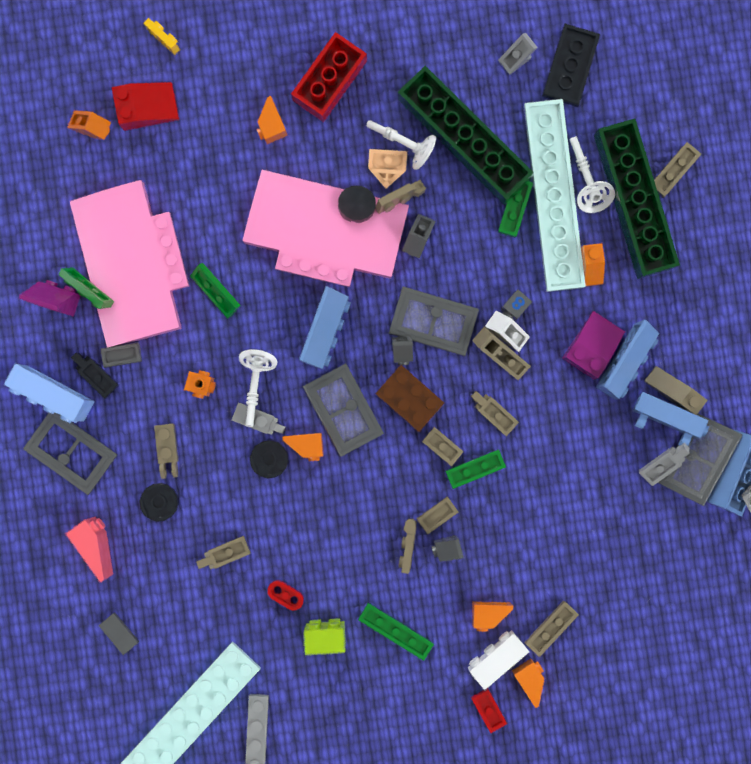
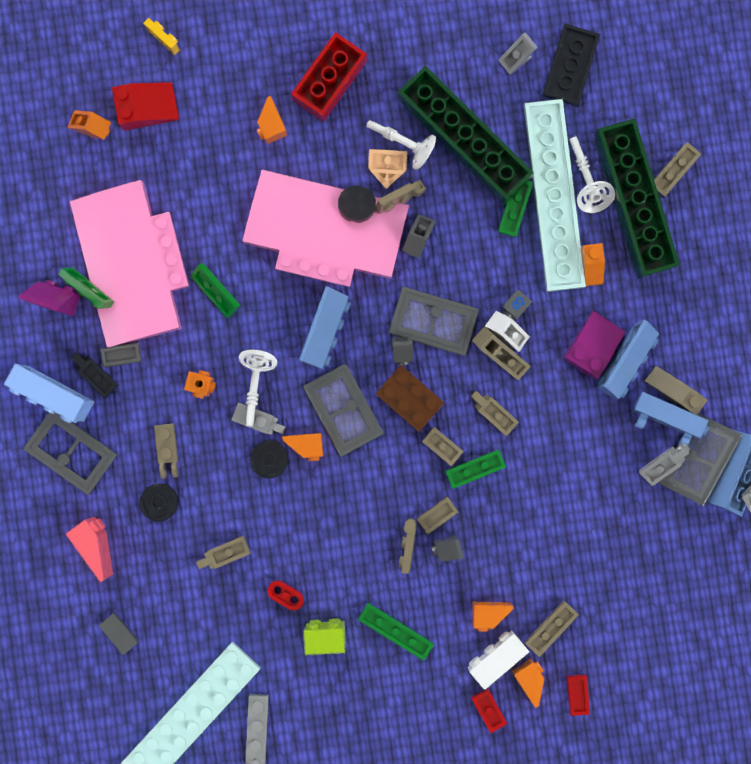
none -> red tile [566,674,590,716]

